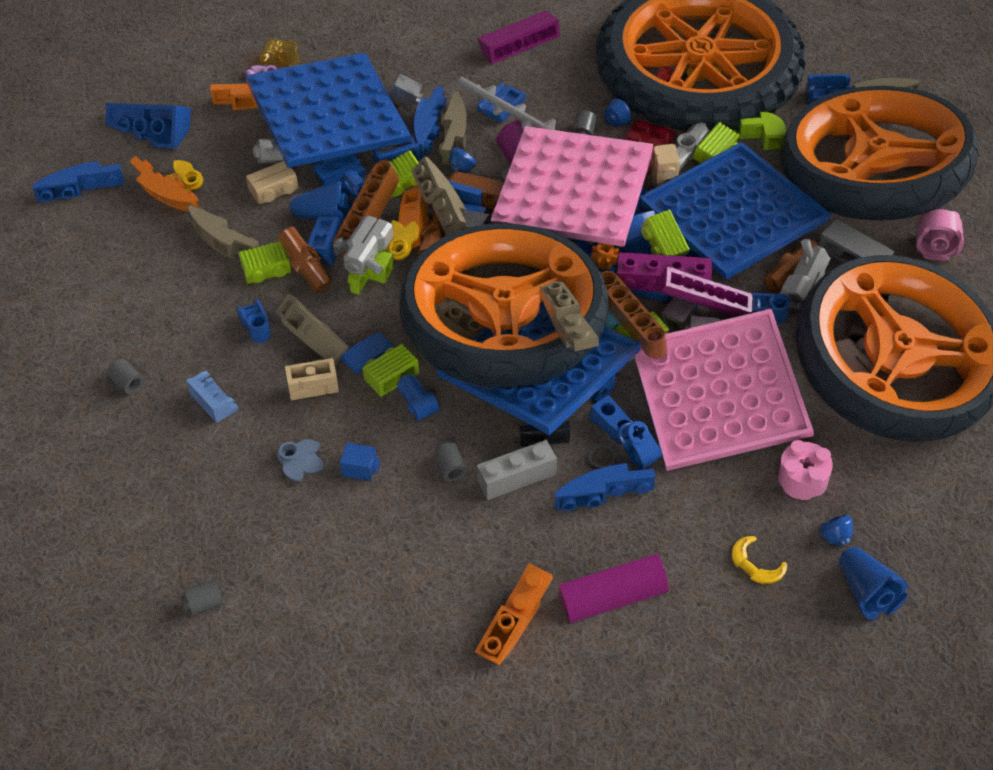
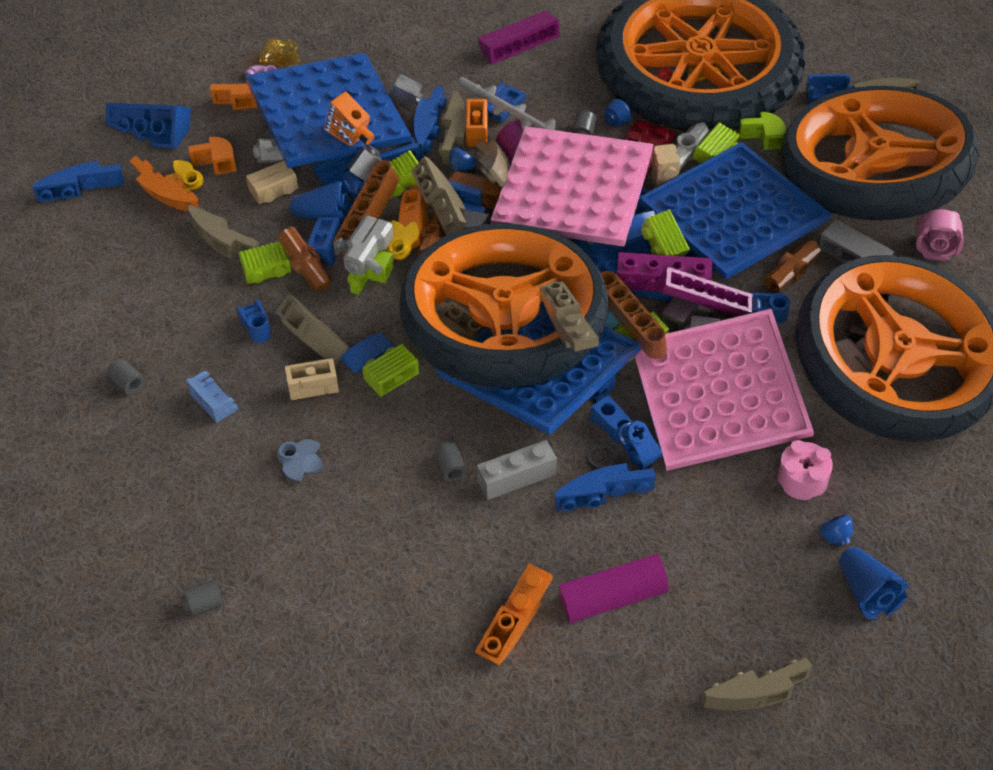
blue brick [340,443,380,481] -> none
blue piece [397,374,439,421] -> none
black tile [520,421,570,447] -> none
orange gear [591,243,619,270] -> none
yellow piece [731,536,787,584] -> none
light grey piece [780,239,831,310] -> none
none -> orange brick [188,137,237,175]
none -> orange torso [324,91,375,146]
none -> flat silver brick [348,144,382,181]
none -> orange brick [466,99,488,147]
none -> dark tan slope [475,139,510,187]
none -> dark tan slope [702,657,812,711]

